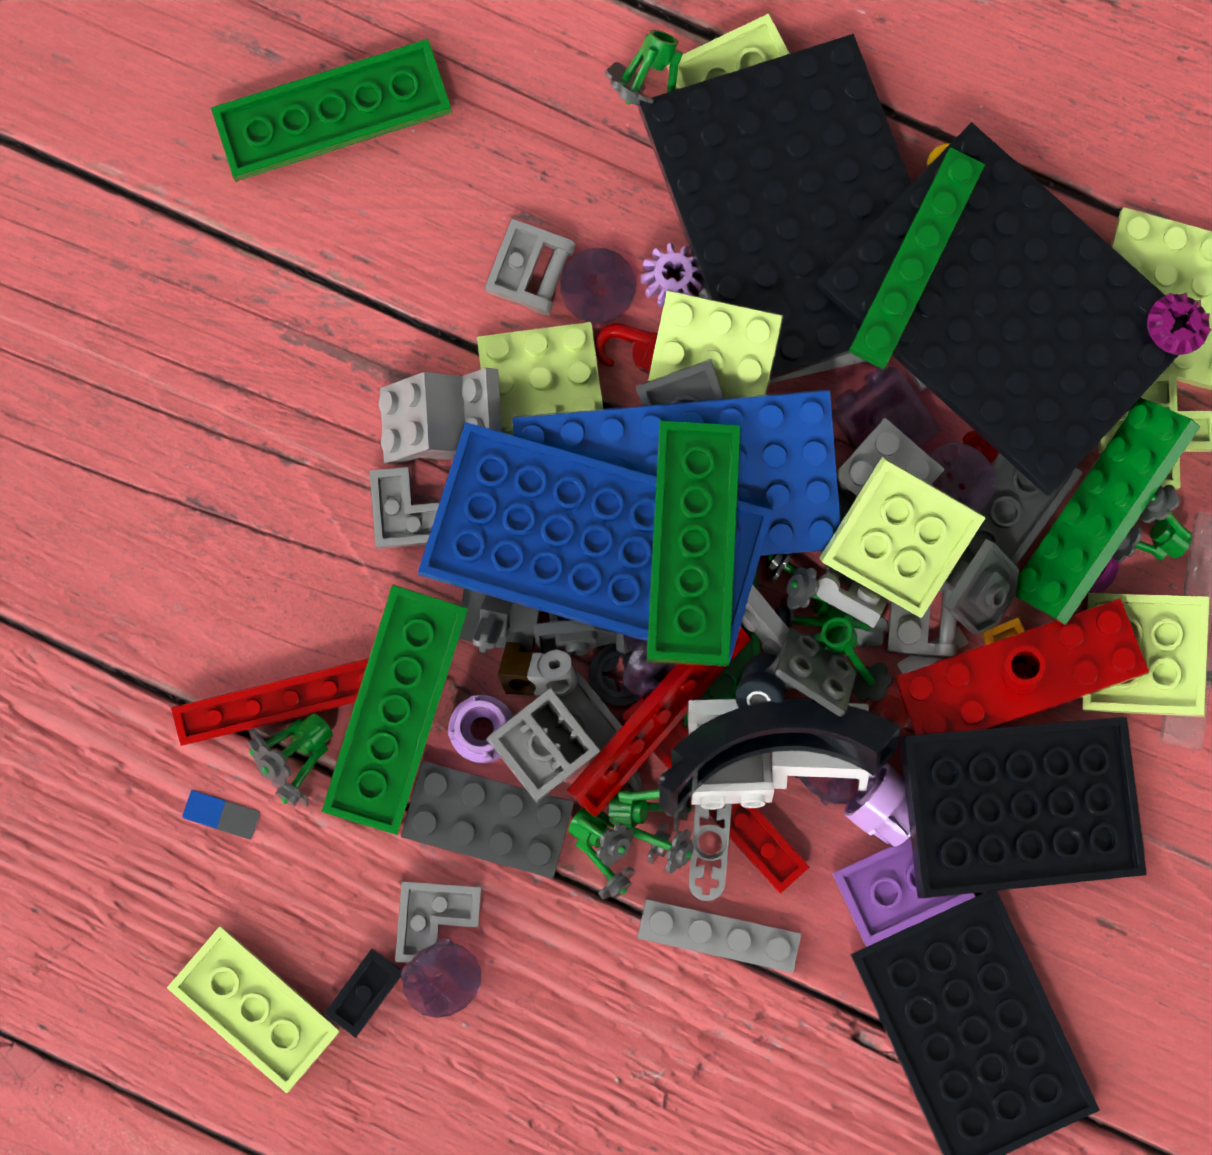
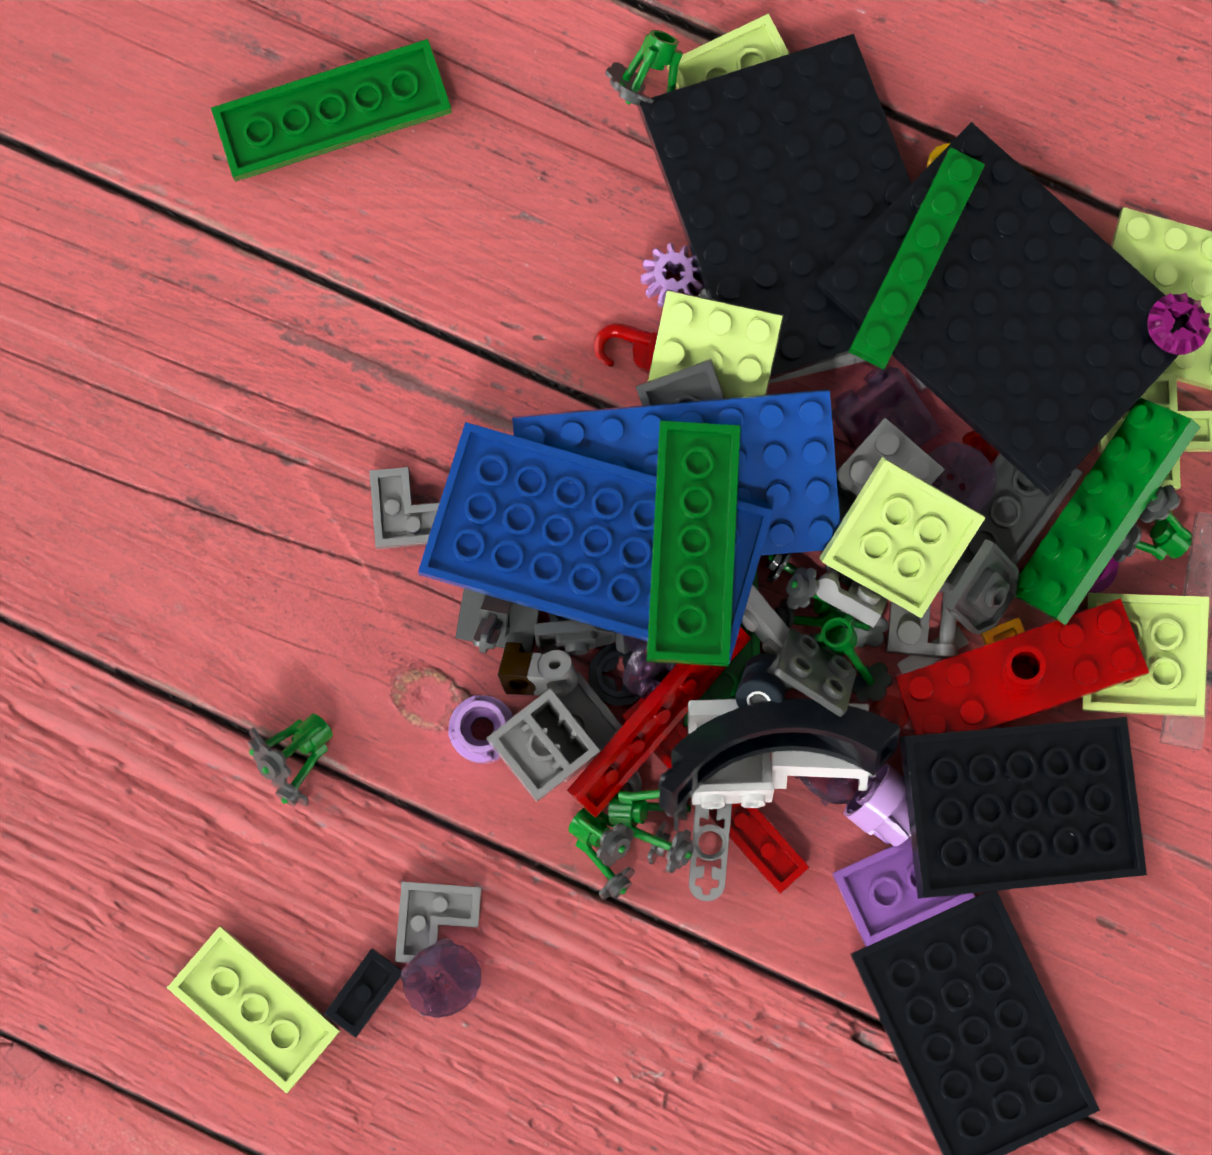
red plate [171,658,369,746] -> none
sticker [182,790,260,840] -> none
green plate [321,584,468,835] -> none
light grey bracket [379,368,502,465] -> none
dark grey plate [401,761,574,879] -> none
yellowish green plate [477,322,603,436] -> none
light grey plate [484,219,576,316] -> none
clear purple plate [560,248,636,325] -> none
light grey plate [637,899,801,973] -> none

